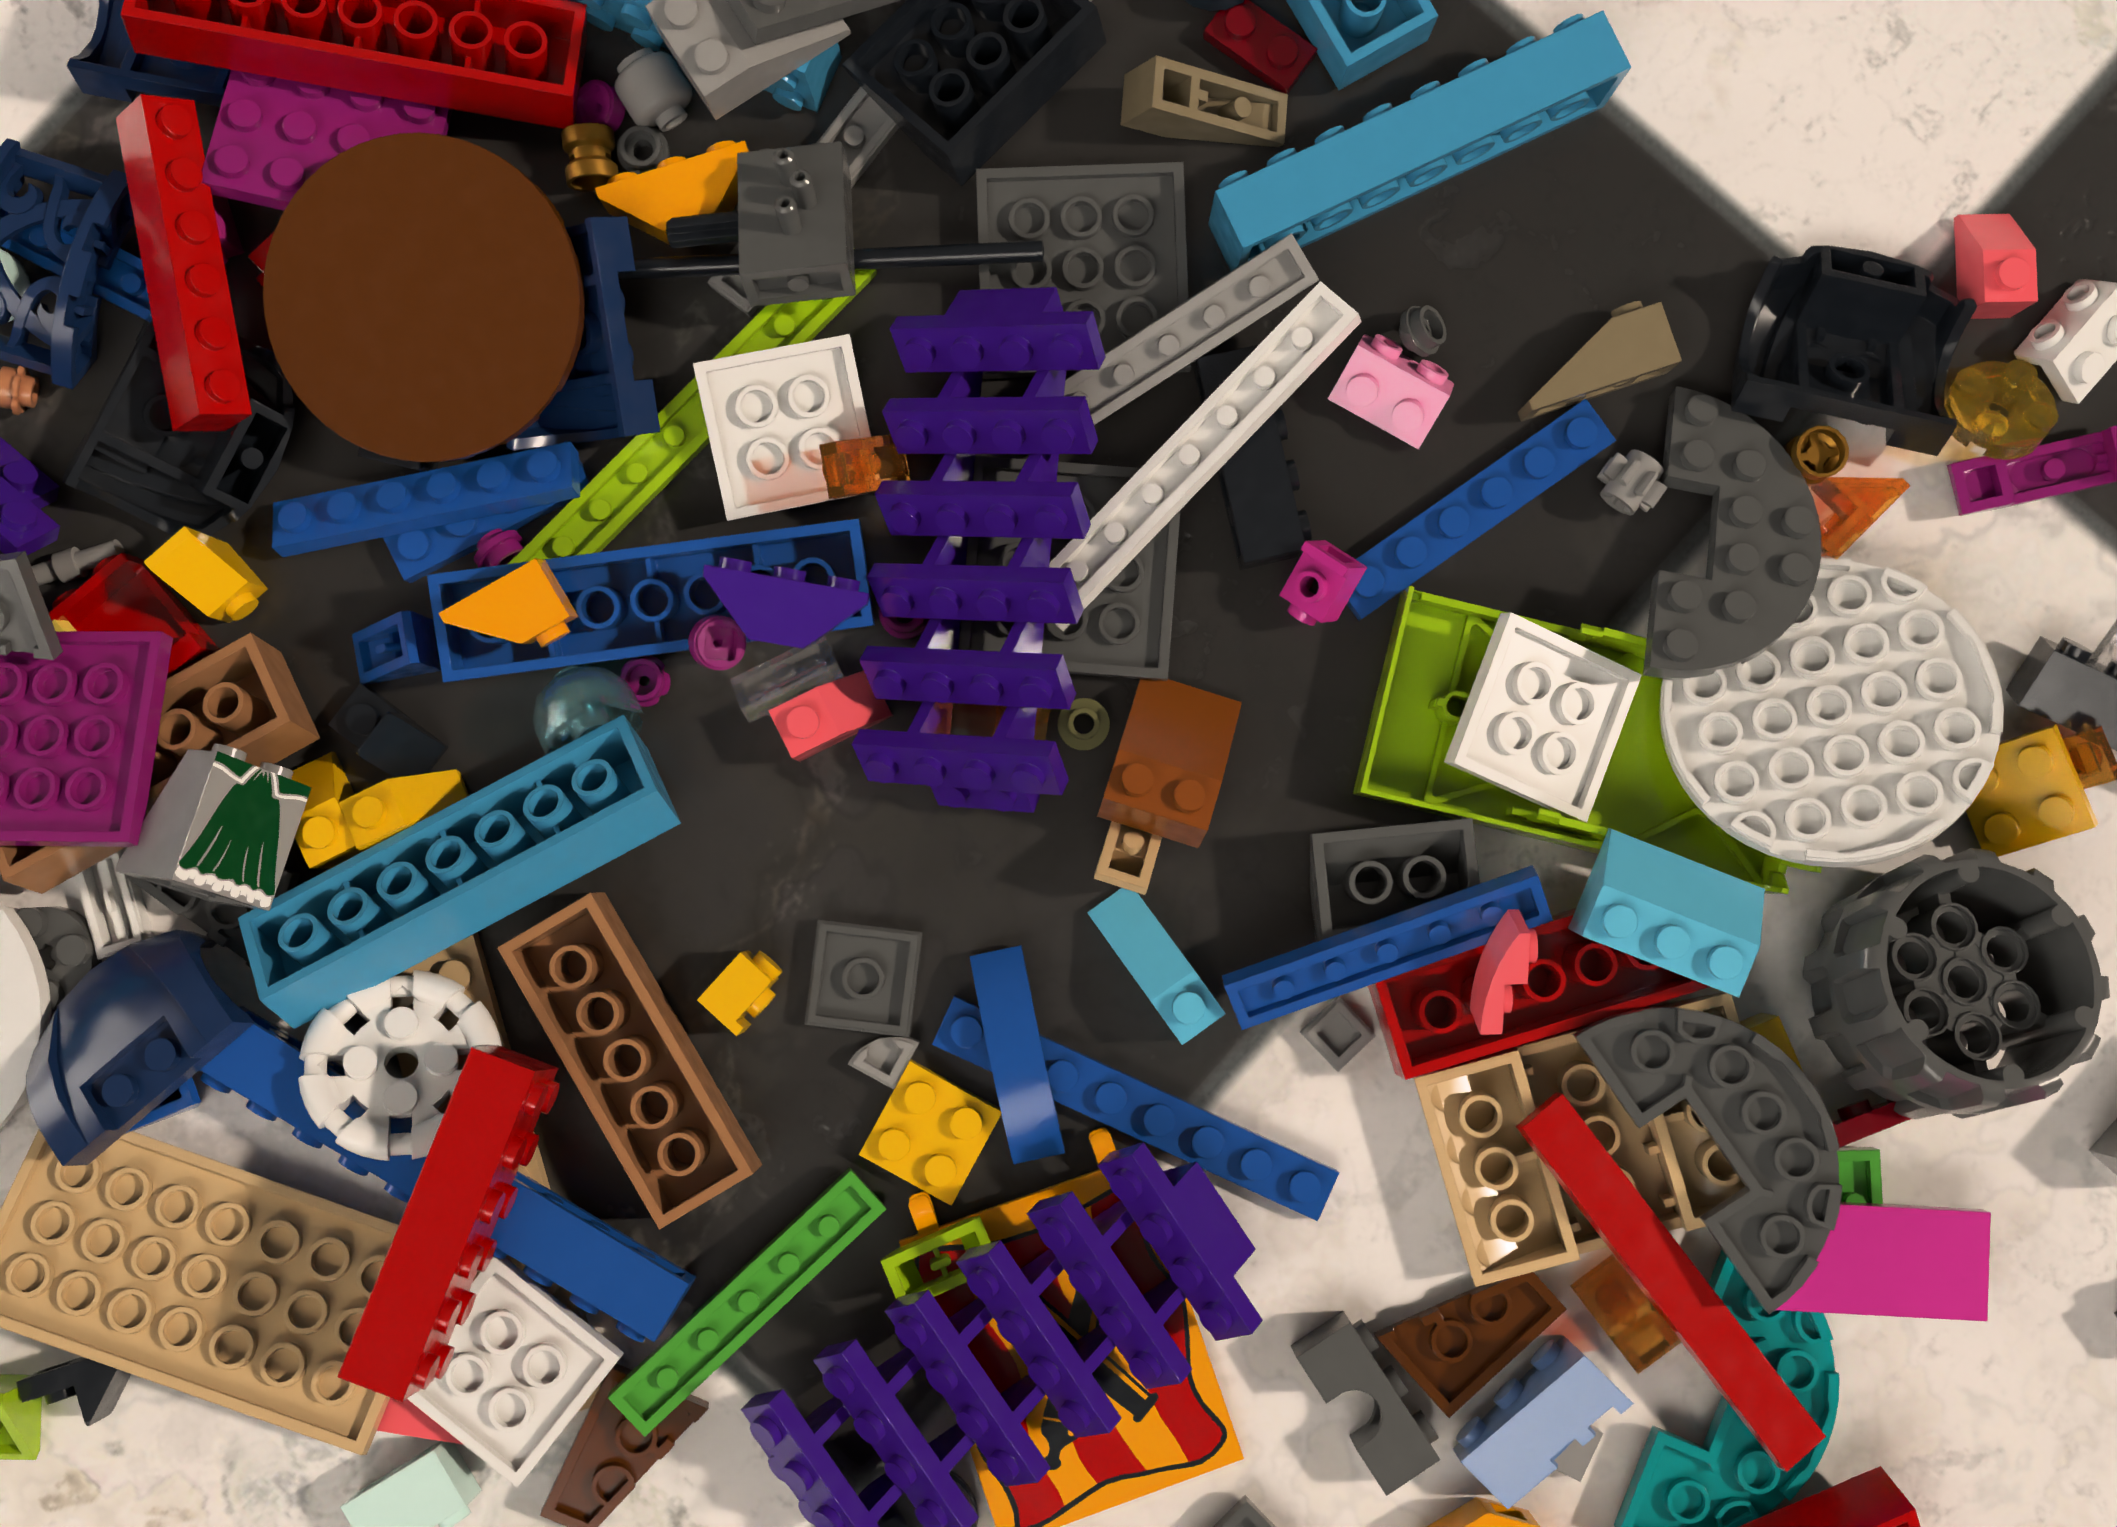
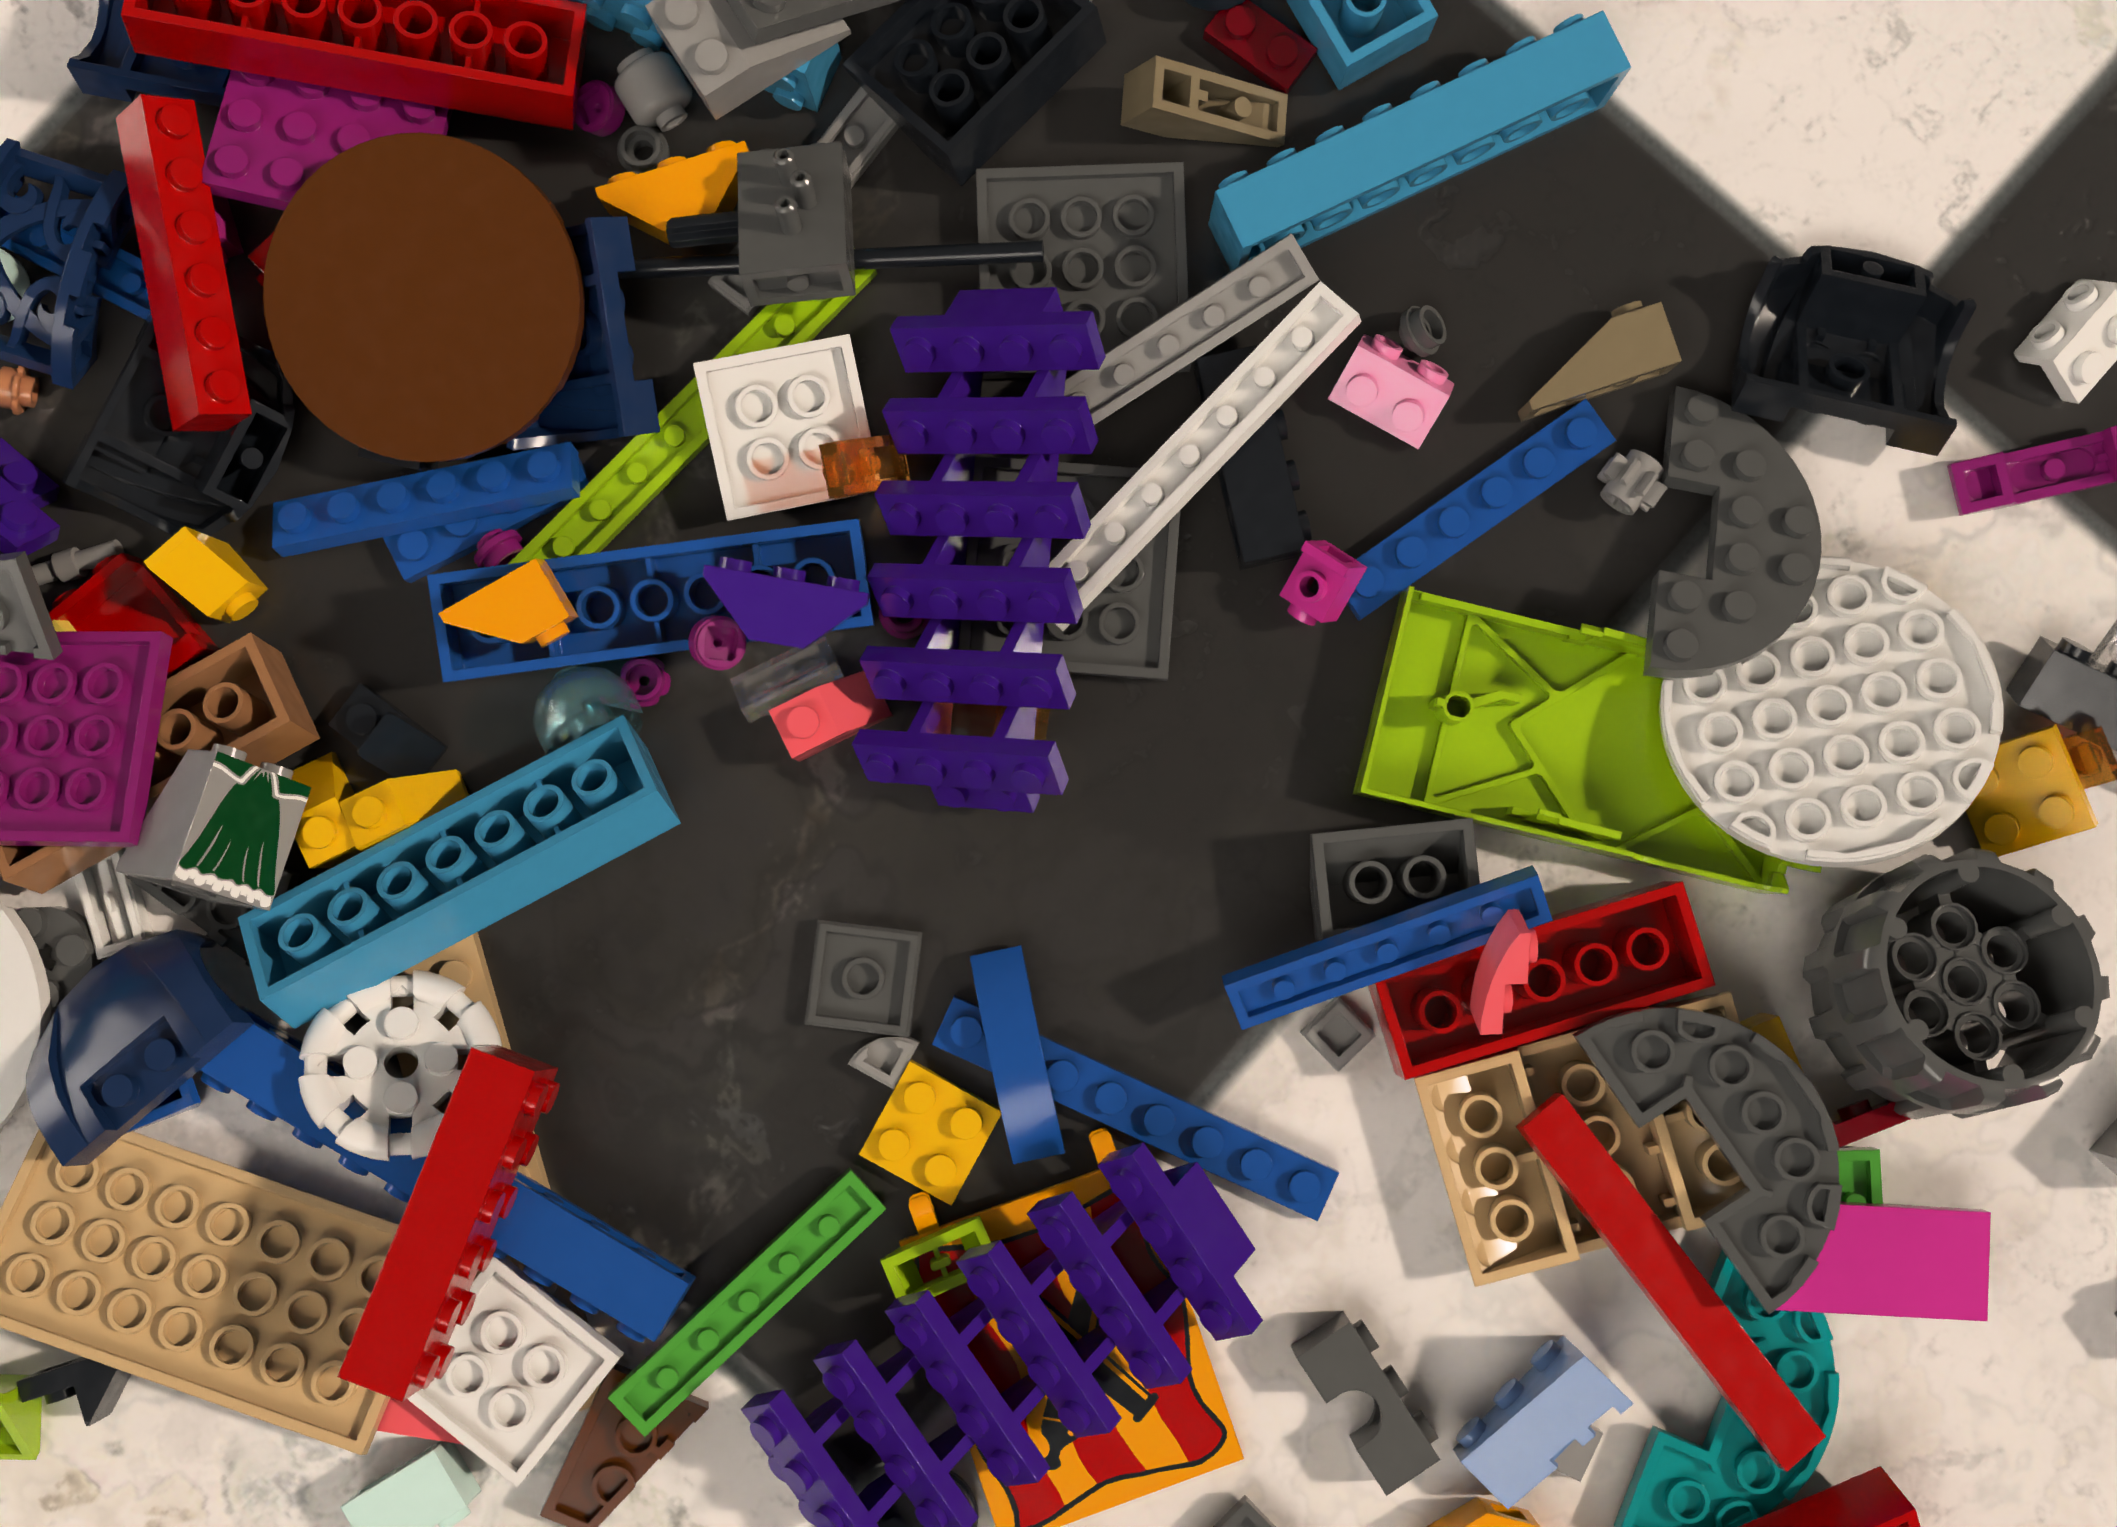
blue slope [352,611,441,685] -> none
medium nougat brick [497,892,762,1230] -> none
pearl gold wheel [561,123,618,192] -> none
yellow brick [697,950,783,1036] -> none
olive plate [1057,698,1110,751] -> none
medium azure slope [1087,888,1226,1045] -> none
tan slope [1094,821,1162,895] -> none
dark orange slope [1097,678,1242,848] -> none
reddish brown wing [1374,1272,1567,1418] -> none
white plate [1444,612,1642,823] -> none
medium azure slope [1568,828,1765,998] -> none
clear orange slope [1570,1254,1682,1374] -> none
pearl gold wheel [1783,426,1849,487] -> none
clear orange slope [1811,477,1911,560] -> none
clear yellow plate [1944,360,2059,460] -> none
coral slope [1954,214,2038,319] -> none

